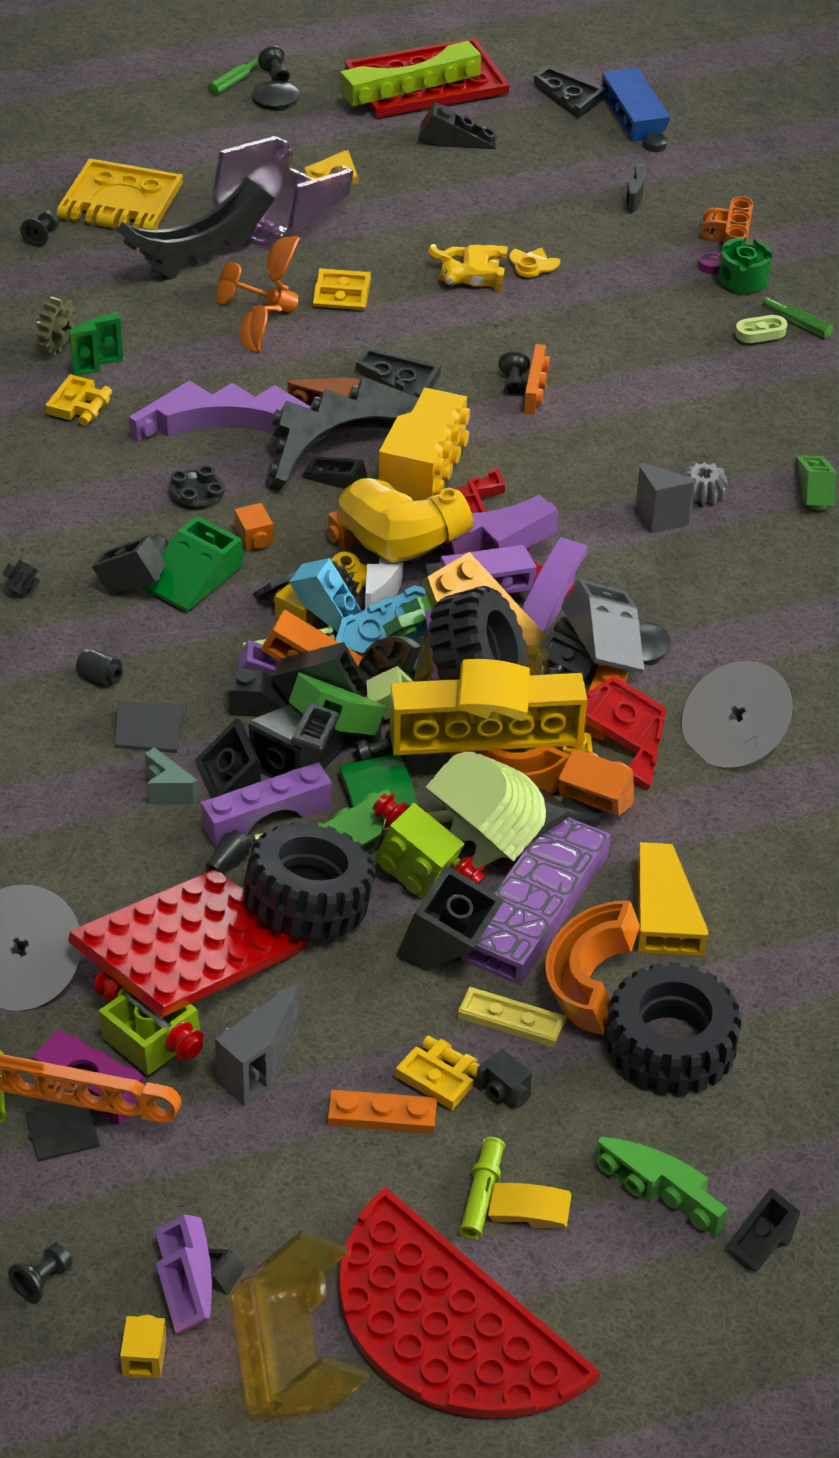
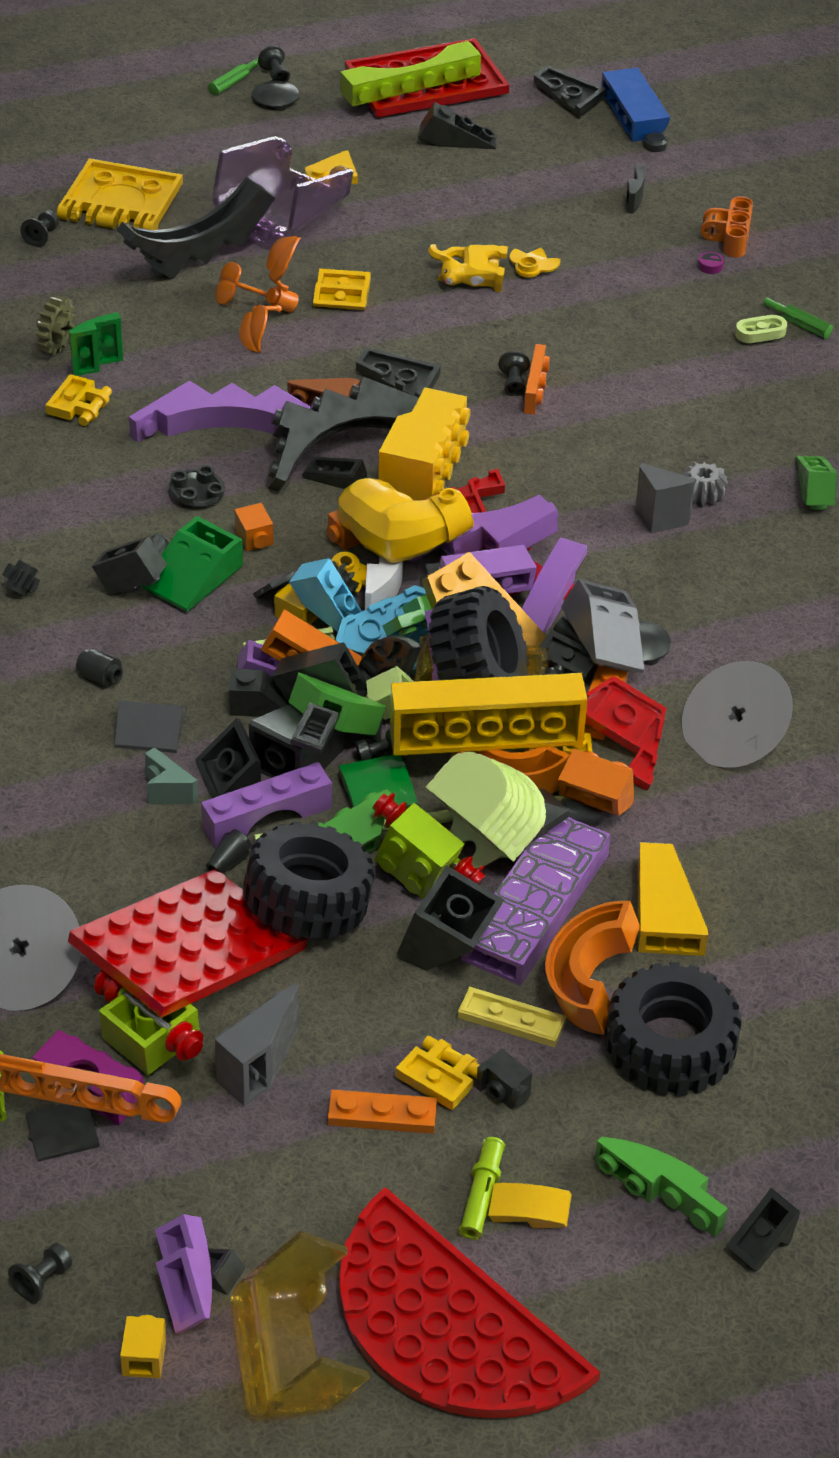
yellow slope [457,659,530,721] -> none
green brick [718,237,772,296] -> none

